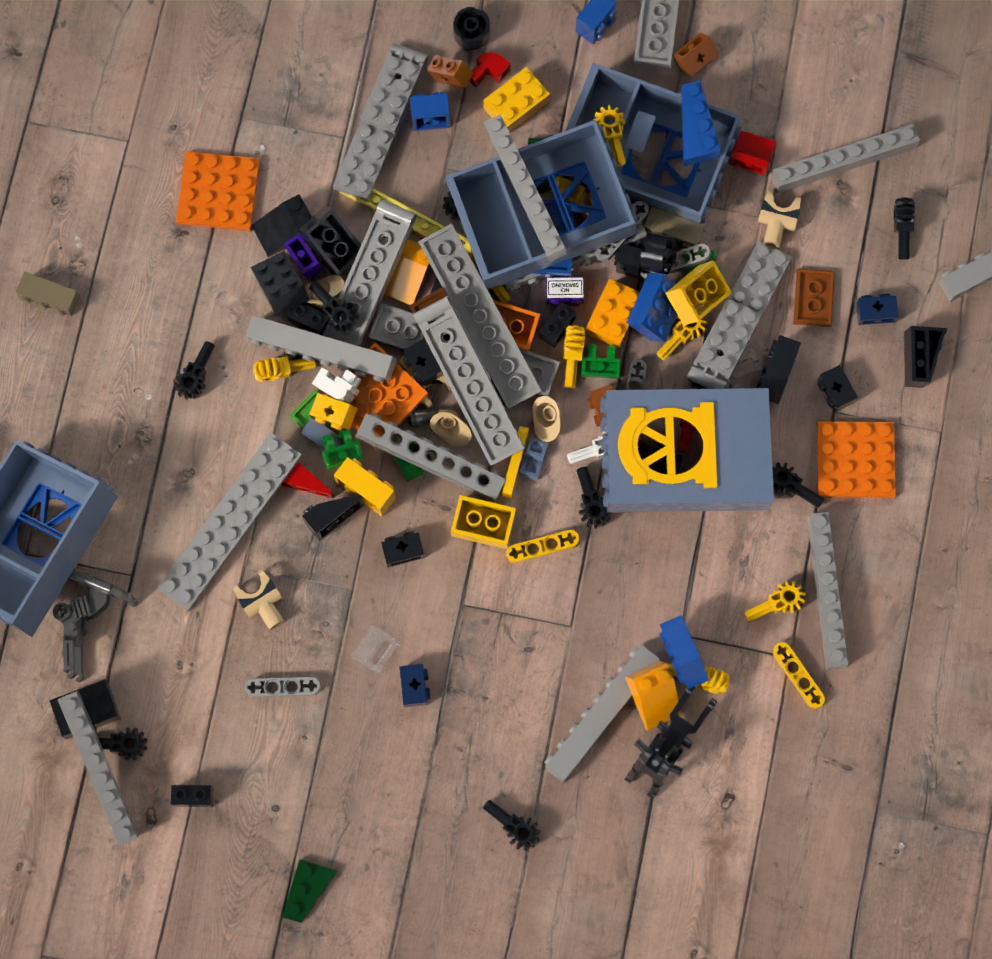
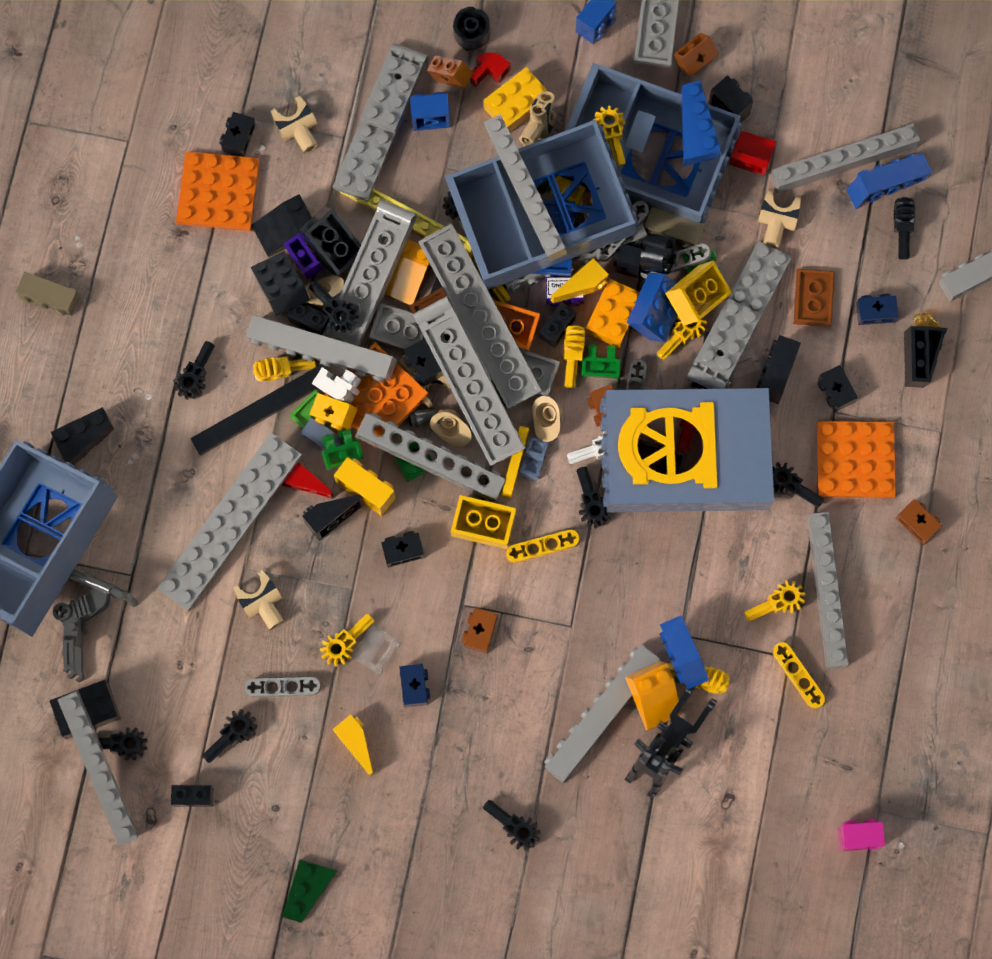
none -> black wedge [51,407,114,465]
none -> black tile [190,365,326,456]
none -> black gear [202,709,258,763]
none -> black brick [219,112,256,157]
none -> tan connector [271,96,318,154]
none -> yellow gear [320,614,374,667]
none -> yellow slope [332,715,374,777]
none -> dark orange brick [462,608,498,654]
none -> tan connector [519,91,556,146]
none -> yellow slope [550,258,609,303]
none -> black brick [709,75,753,123]
none -> dark pink brick [838,819,885,852]
none -> blue wedge [846,153,932,209]
none -> dark orange brick [895,499,942,545]
none -> clear yellow arm [913,313,941,327]

